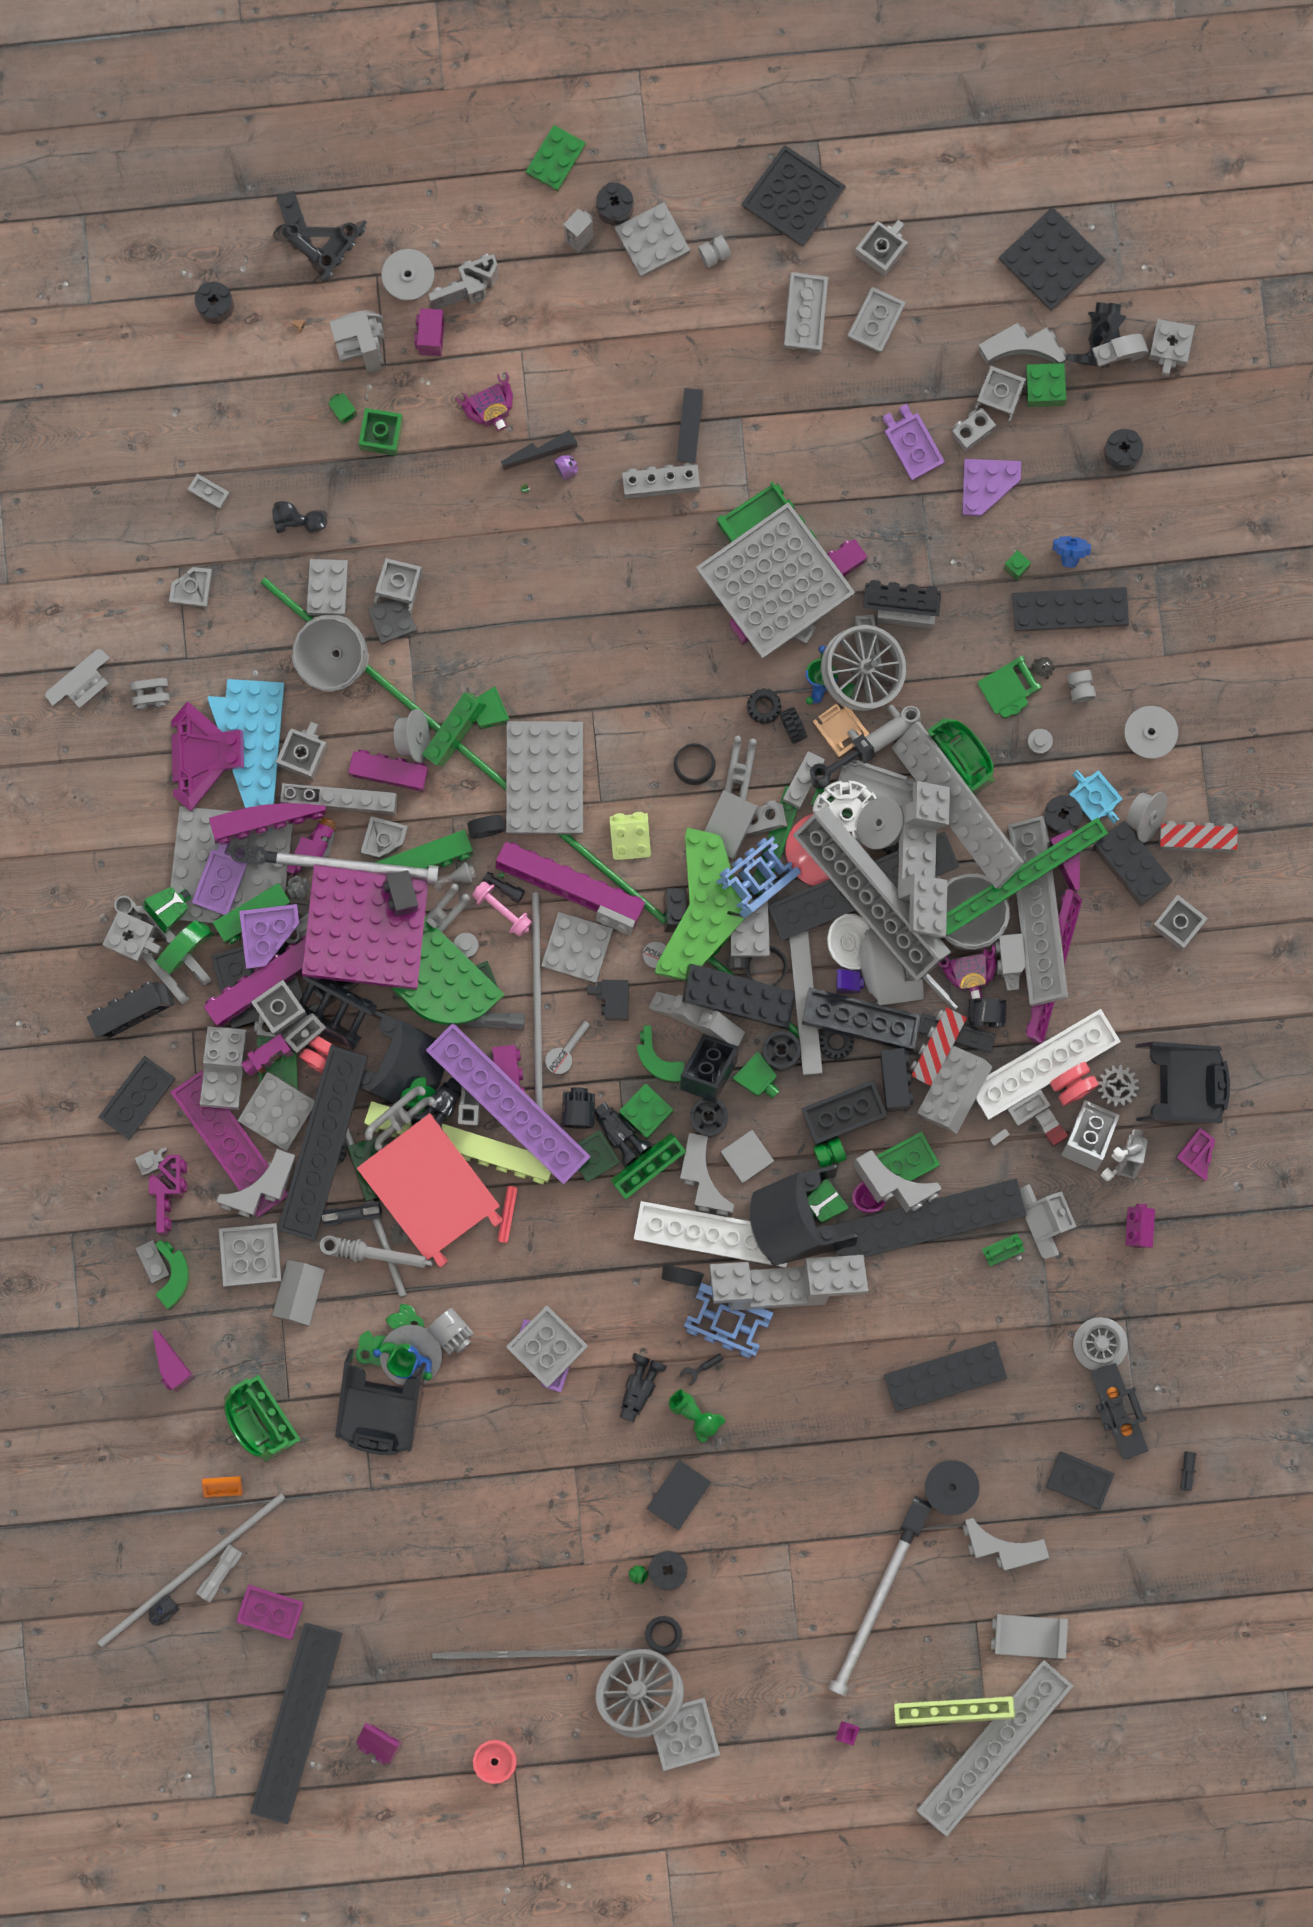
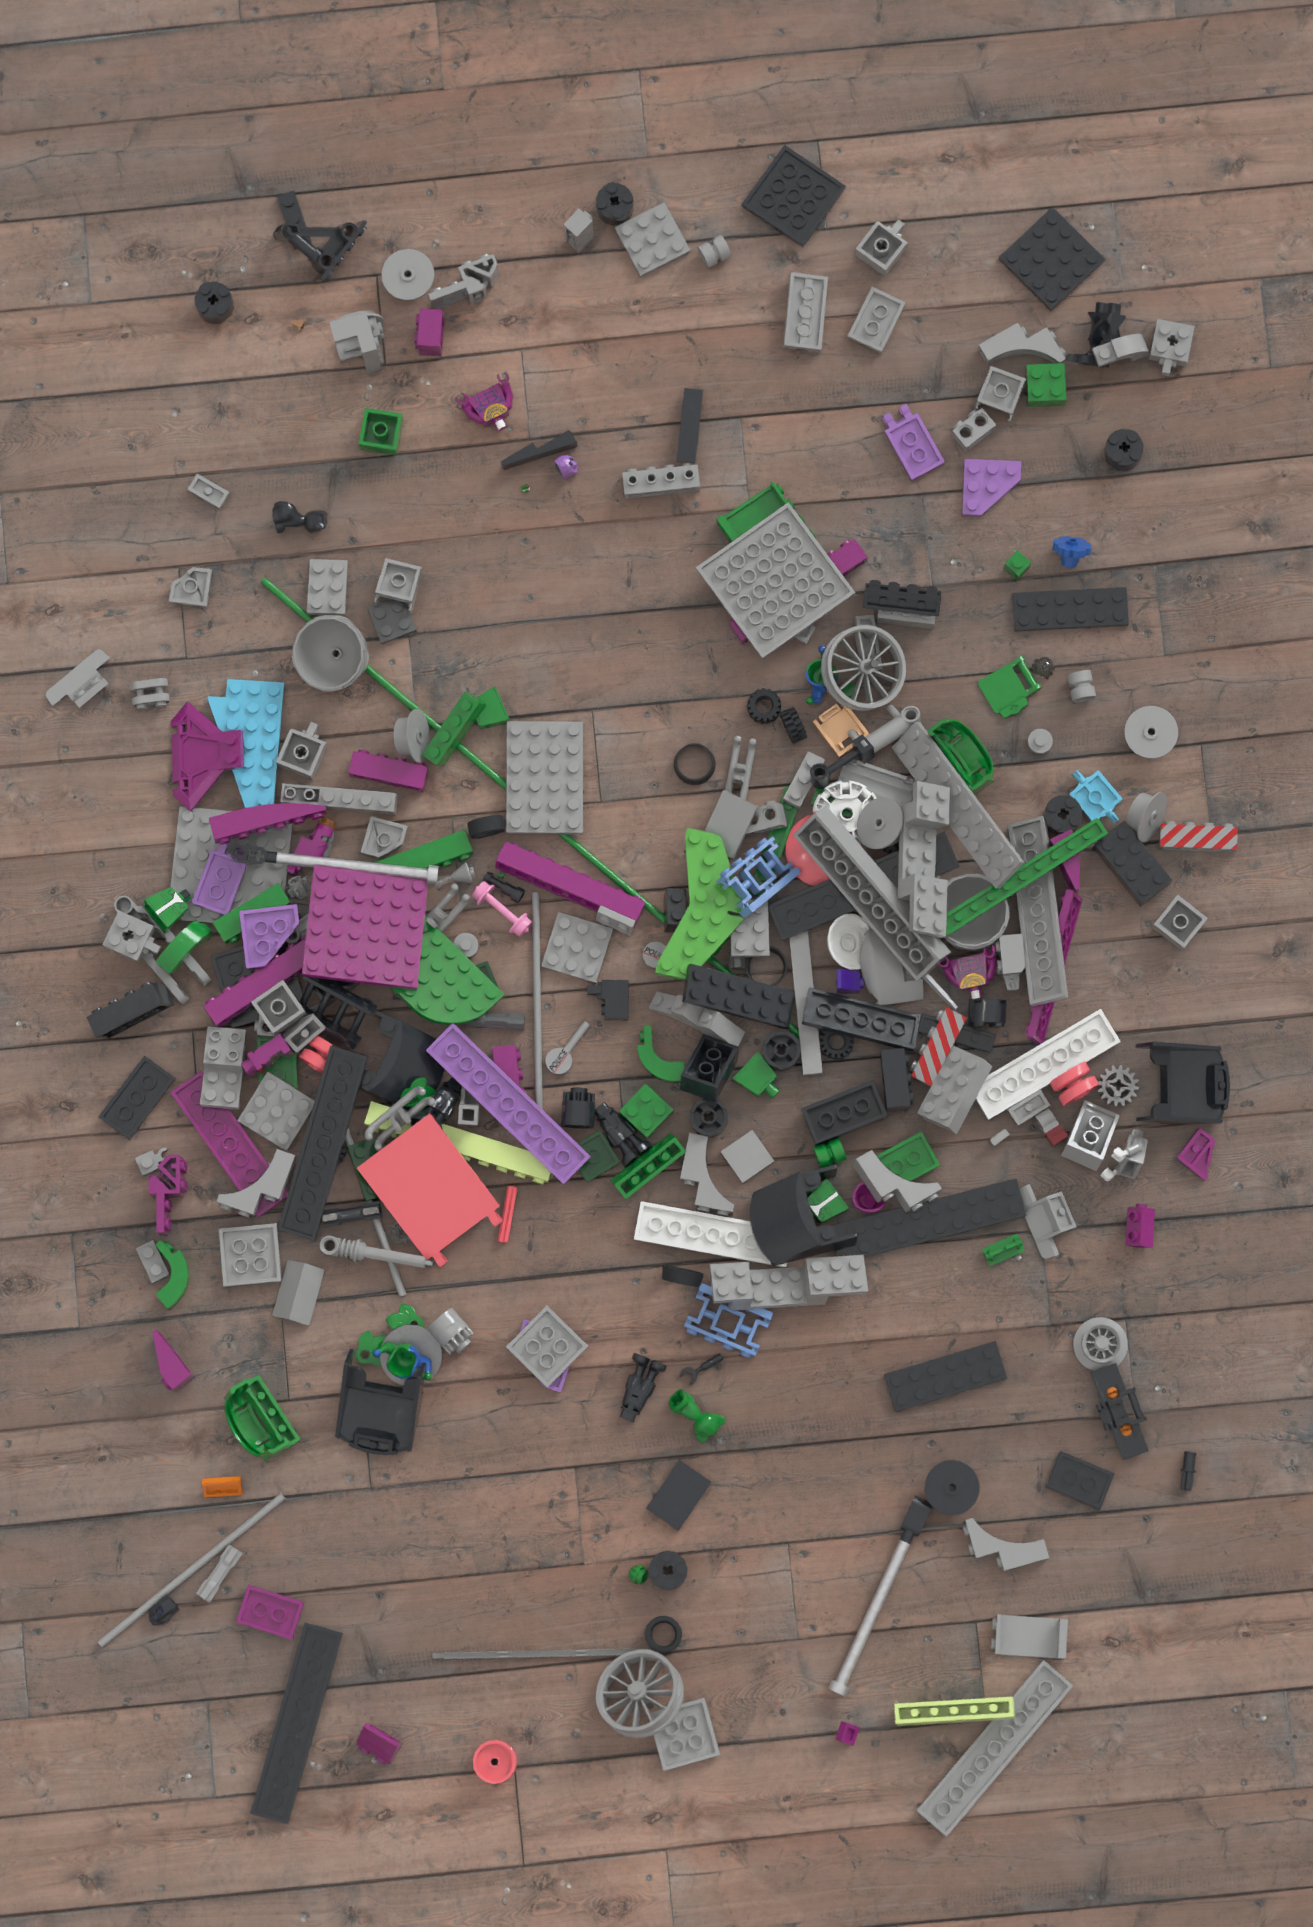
green brick [328,392,357,425] -> none
black brick [382,870,418,917] -> none
green plate [526,125,586,191] -> none
yellowish green bracket [610,812,651,860] -> none

